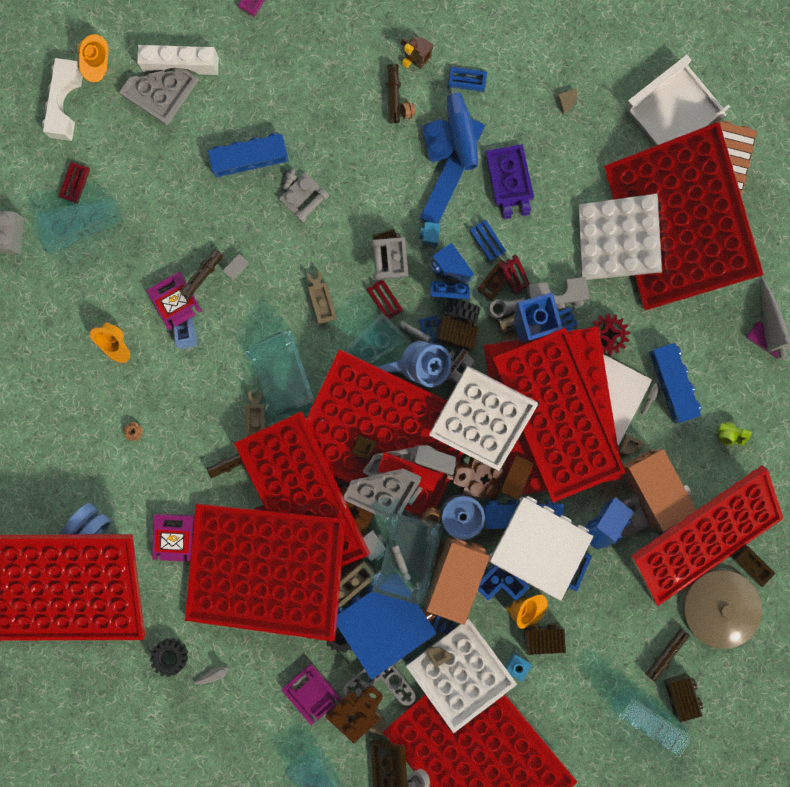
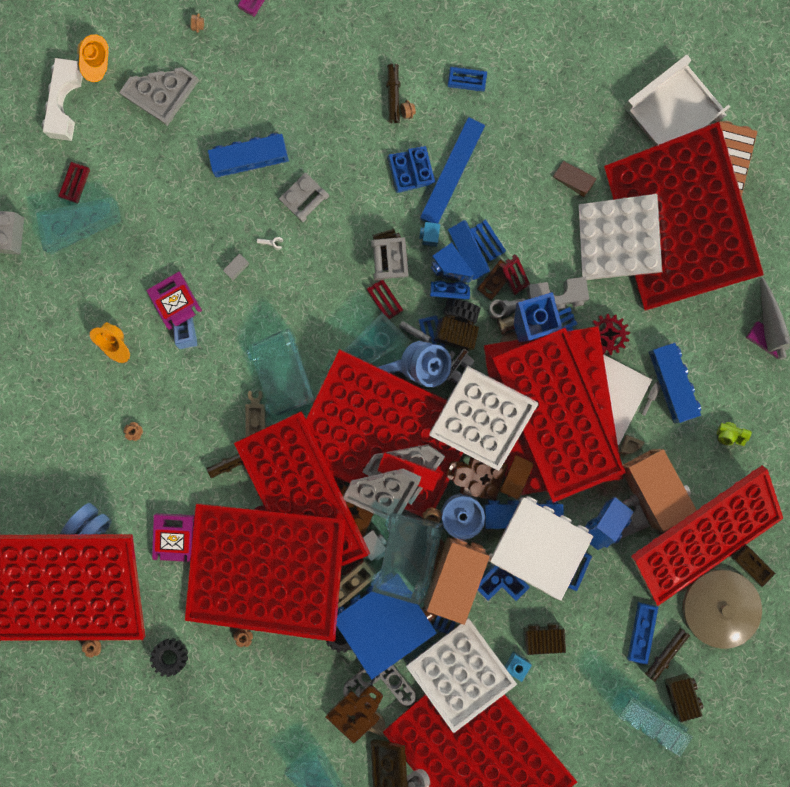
white arch [137,45,219,75] -> none
dark brown pin [180,249,224,299] -> none
light grey bar [194,666,229,685] -> none
magenta container [281,662,342,725] -> none
light grey piece [283,169,297,190] -> none
dark tan plate [307,271,337,325] -> none
dark brown tile [351,434,377,460] -> none
light grey wheel [391,545,411,581] -> none
reddish brown piece [401,36,434,69] -> none
light grey slope [414,445,456,475] -> none
blue plate [422,93,478,171] -> none
dark tan tile [426,647,453,668] -> none
dark purple tile [485,144,534,220] -> none
light orange piece [506,594,547,629] -> none
dark tan tile [557,89,577,114] -> none
none -> medium nougat plate [82,640,101,658]
none -> medium nougat plate [191,13,204,33]
none -> medium nougat plate [234,629,253,647]
none -> white hand [257,237,283,250]
none -> blue slope [387,146,435,193]
none -> blue tile [448,220,490,280]
none -> reddish brown slope [553,161,596,197]
none -> blue tile [627,602,658,665]

